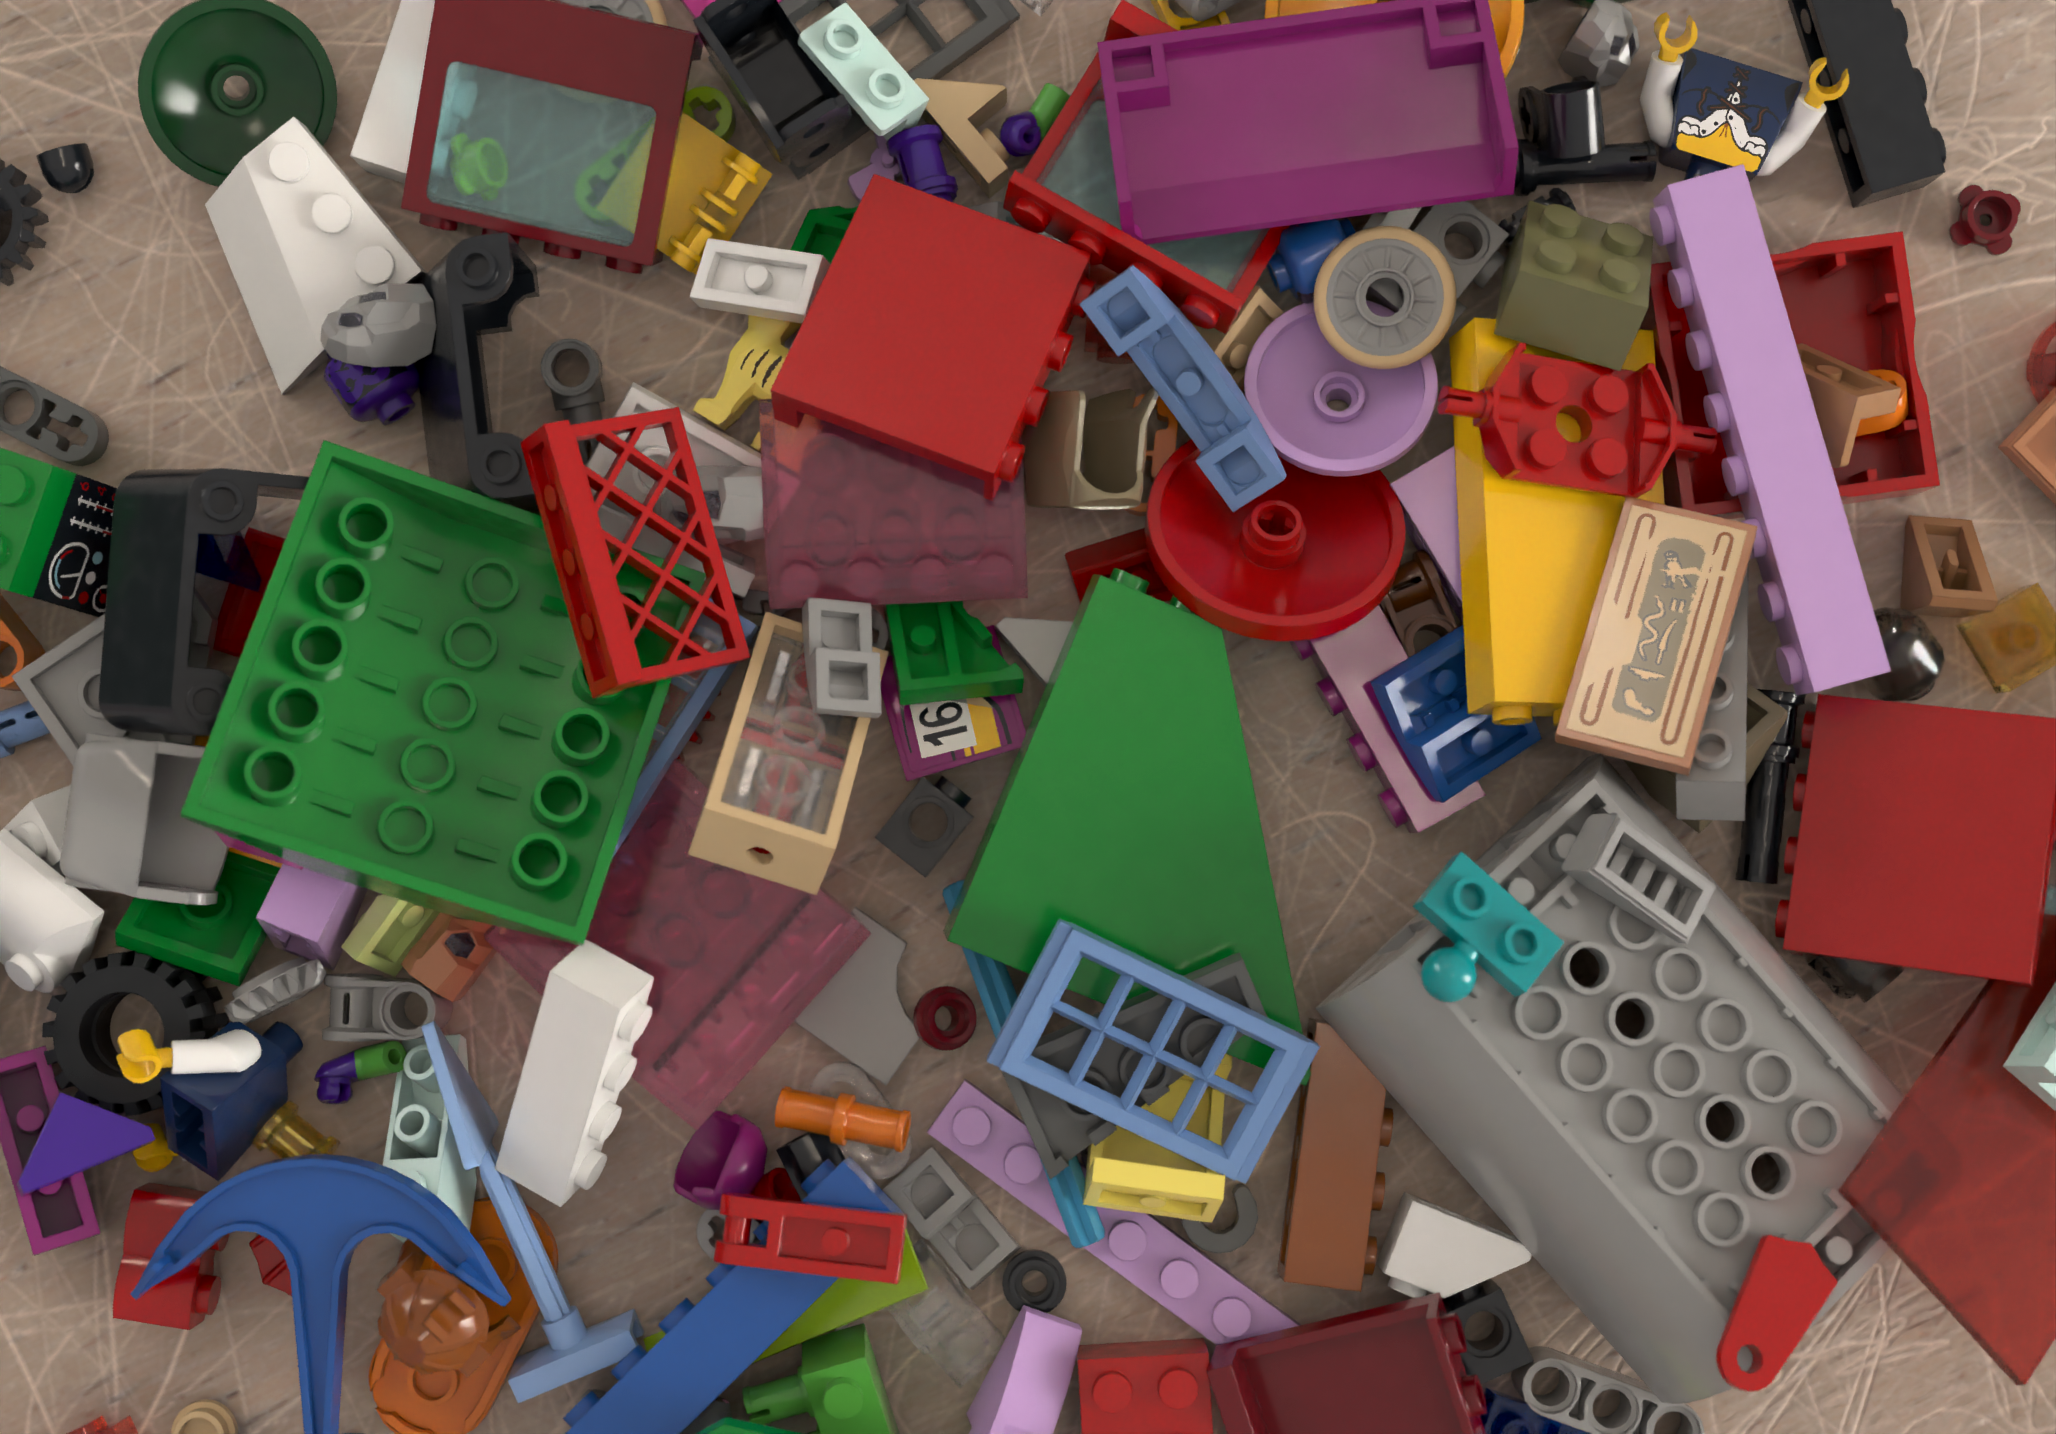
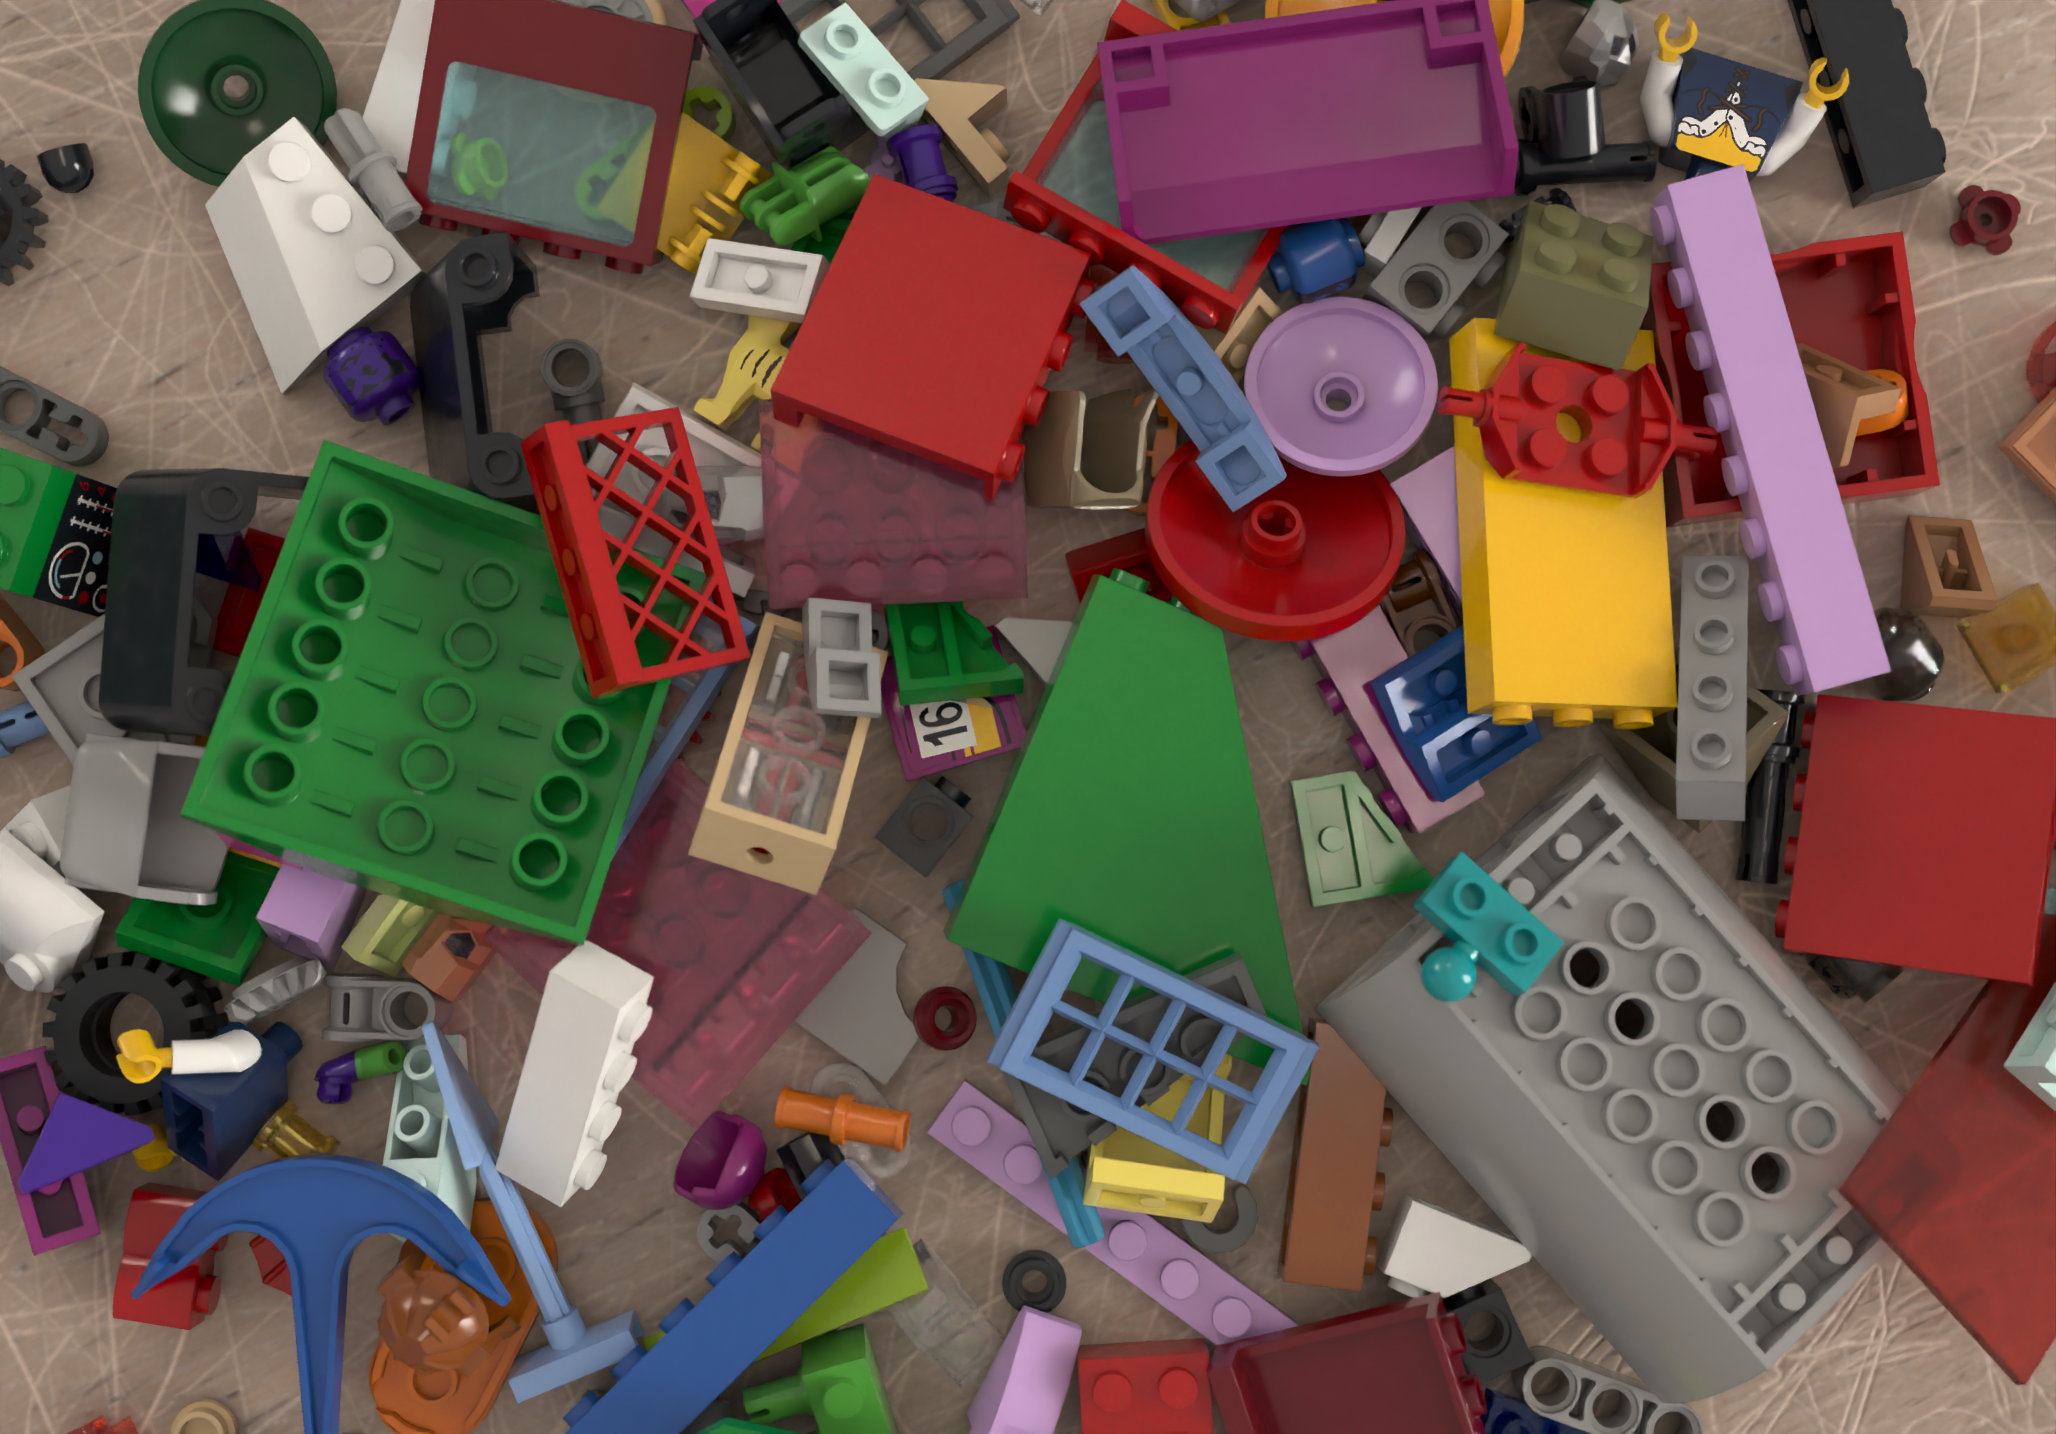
light grey rock [320,283,437,367] -> none
red plate [714,1192,908,1284] -> none
light grey slope [884,1147,1021,1290] -> none
arm [999,83,1070,157] -> none
light grey wheel [1314,226,1456,369] -> none
tile [1555,497,1758,776] -> none
light grey slope [1562,813,1717,944] -> none
red piece [1716,1235,1838,1391] -> none
none -> light grey axle [324,108,422,232]
none -> bright green arm [740,146,871,246]
none -> wing [1289,771,1434,908]

